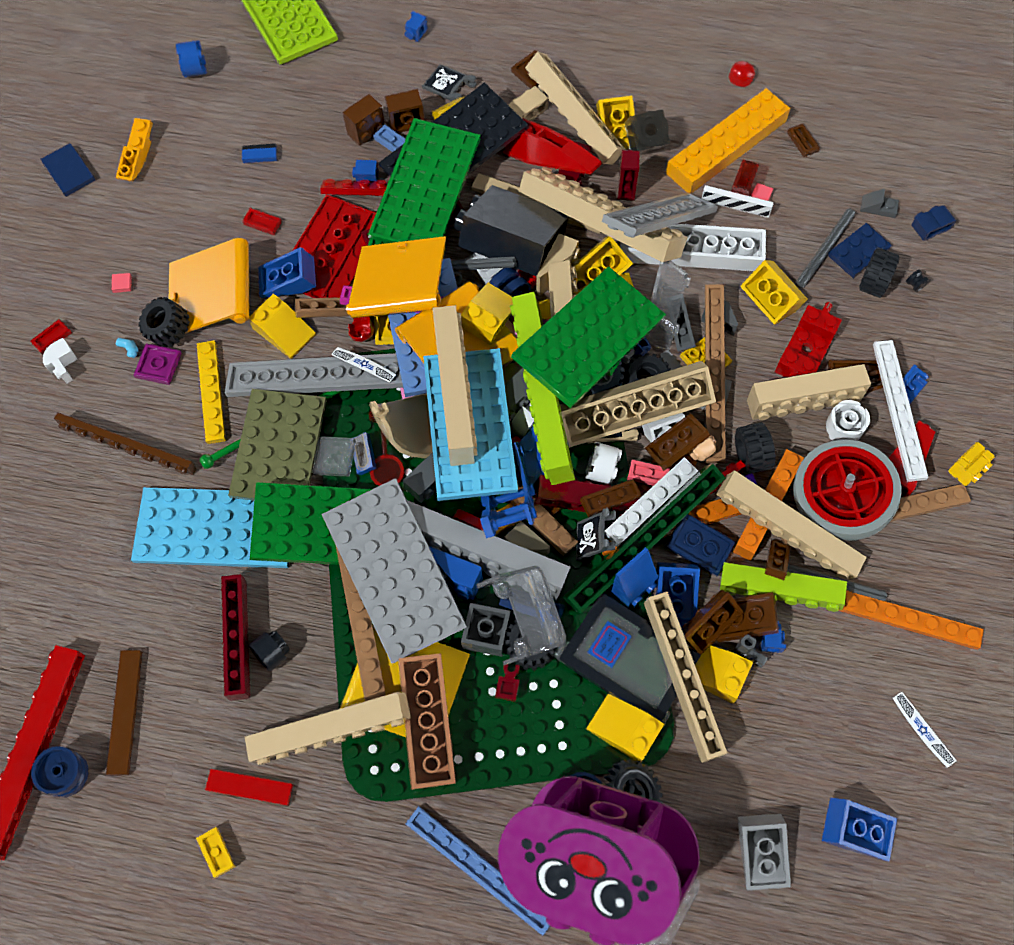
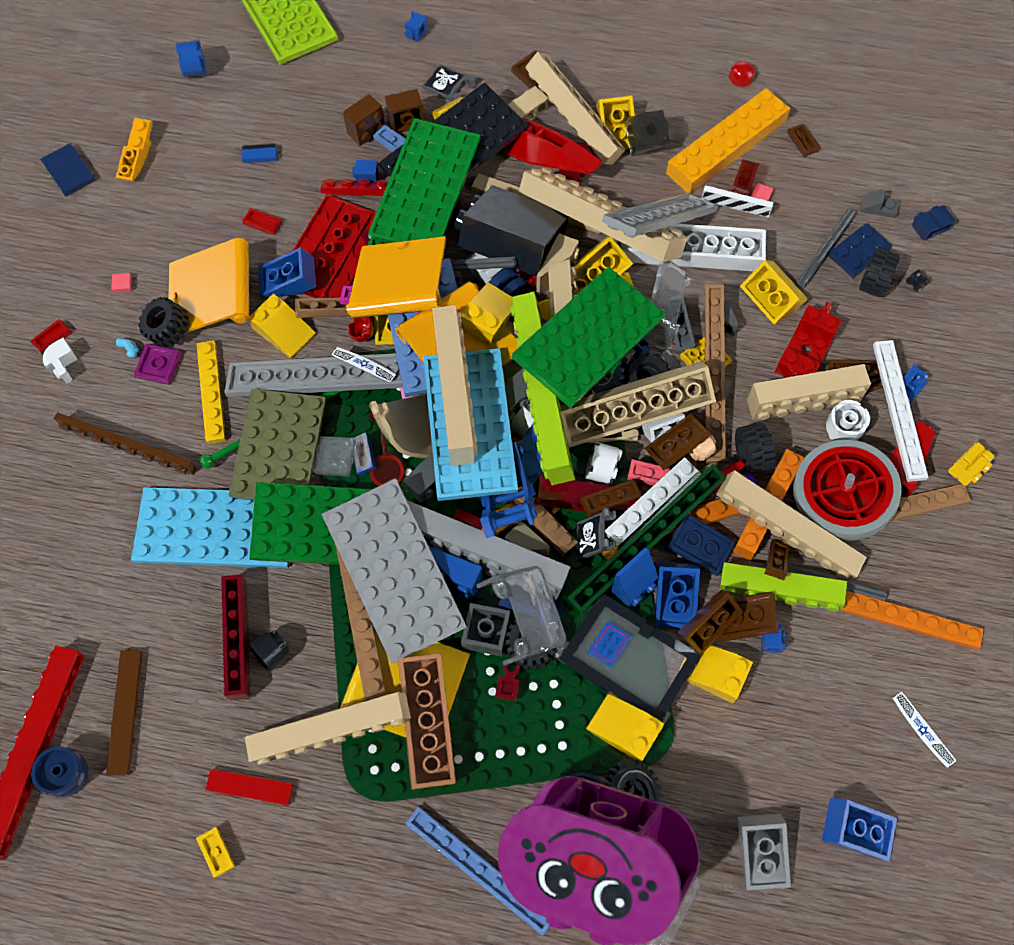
dark red brick [617,150,640,201] -> none
tan brick [644,592,727,763] -> none
dark grey bar [733,635,768,668] -> none

